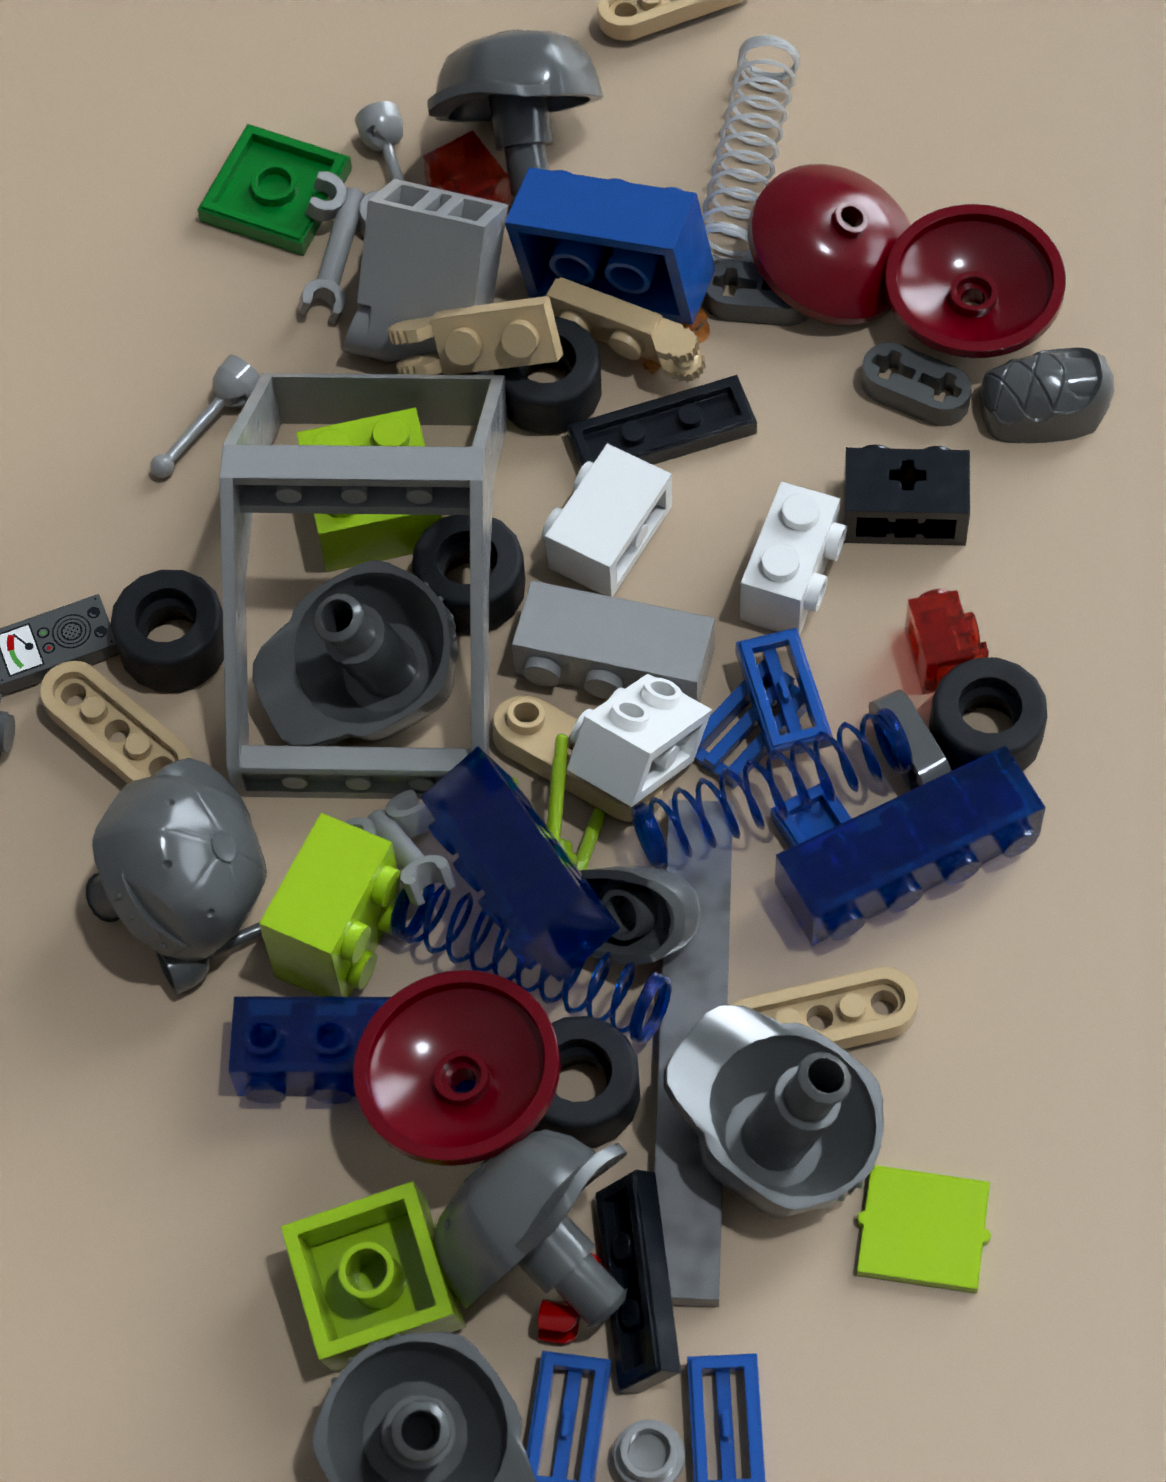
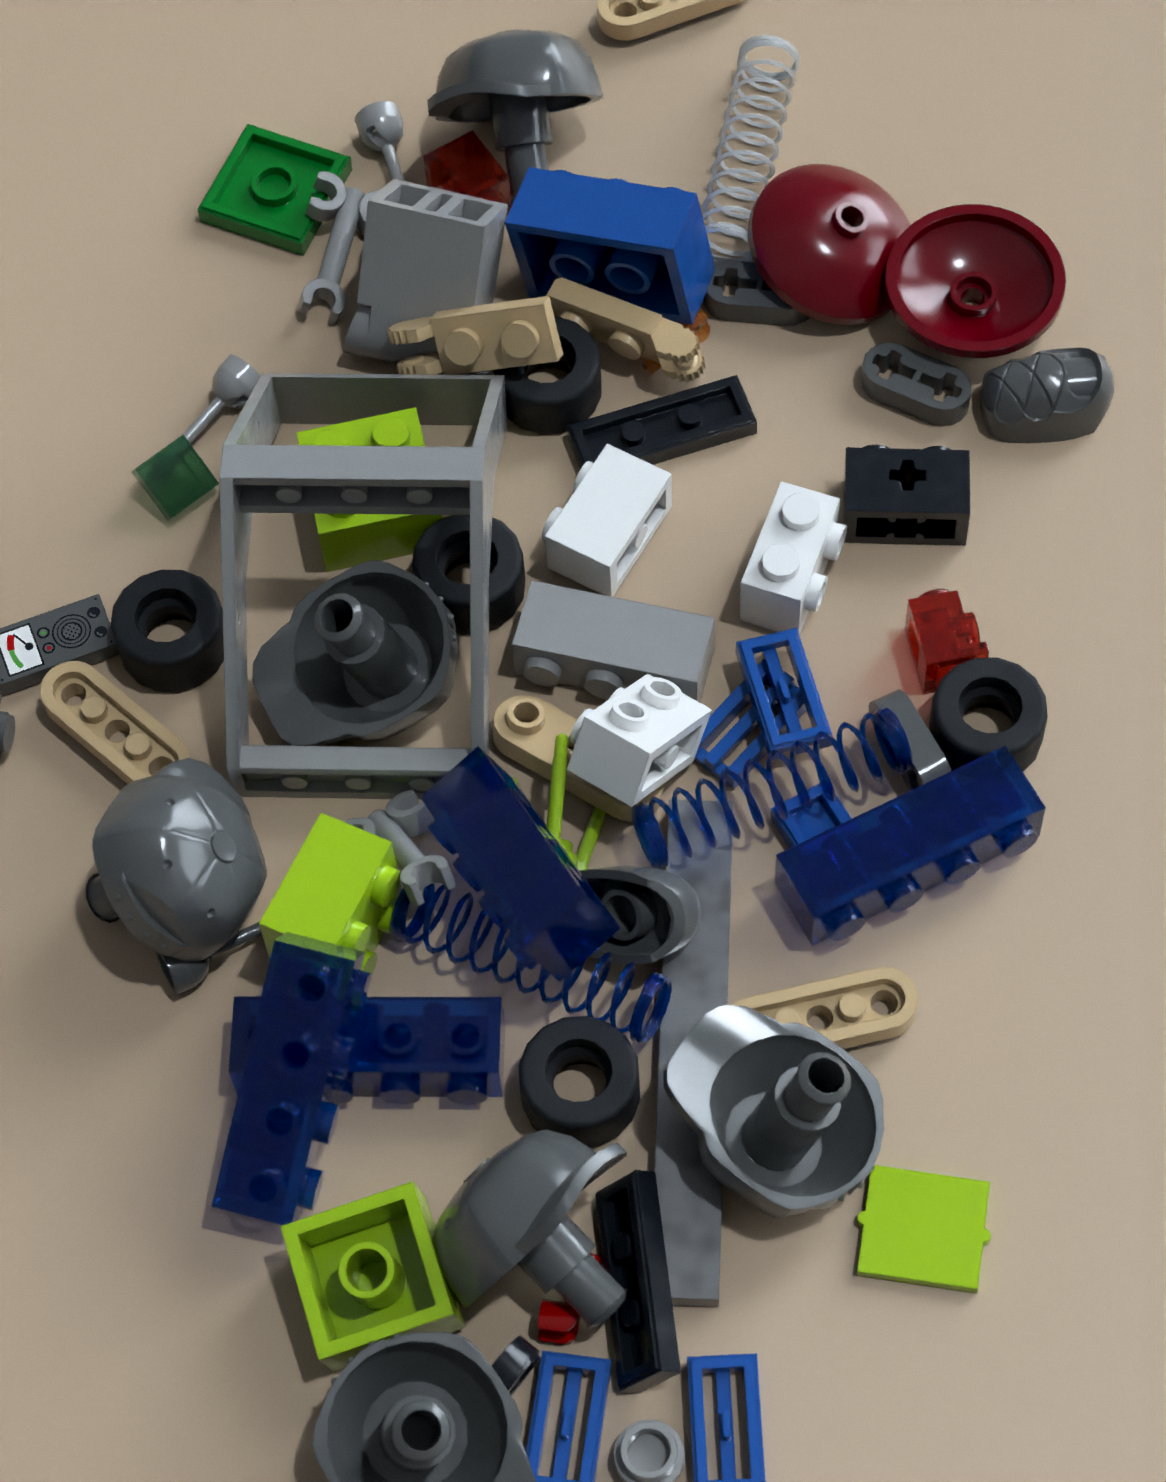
dark red dish [354,970,561,1166] -> none
none -> clear green tile [132,435,219,521]
none -> clear blue brick [211,932,371,1225]
none -> black tile [491,1335,540,1396]

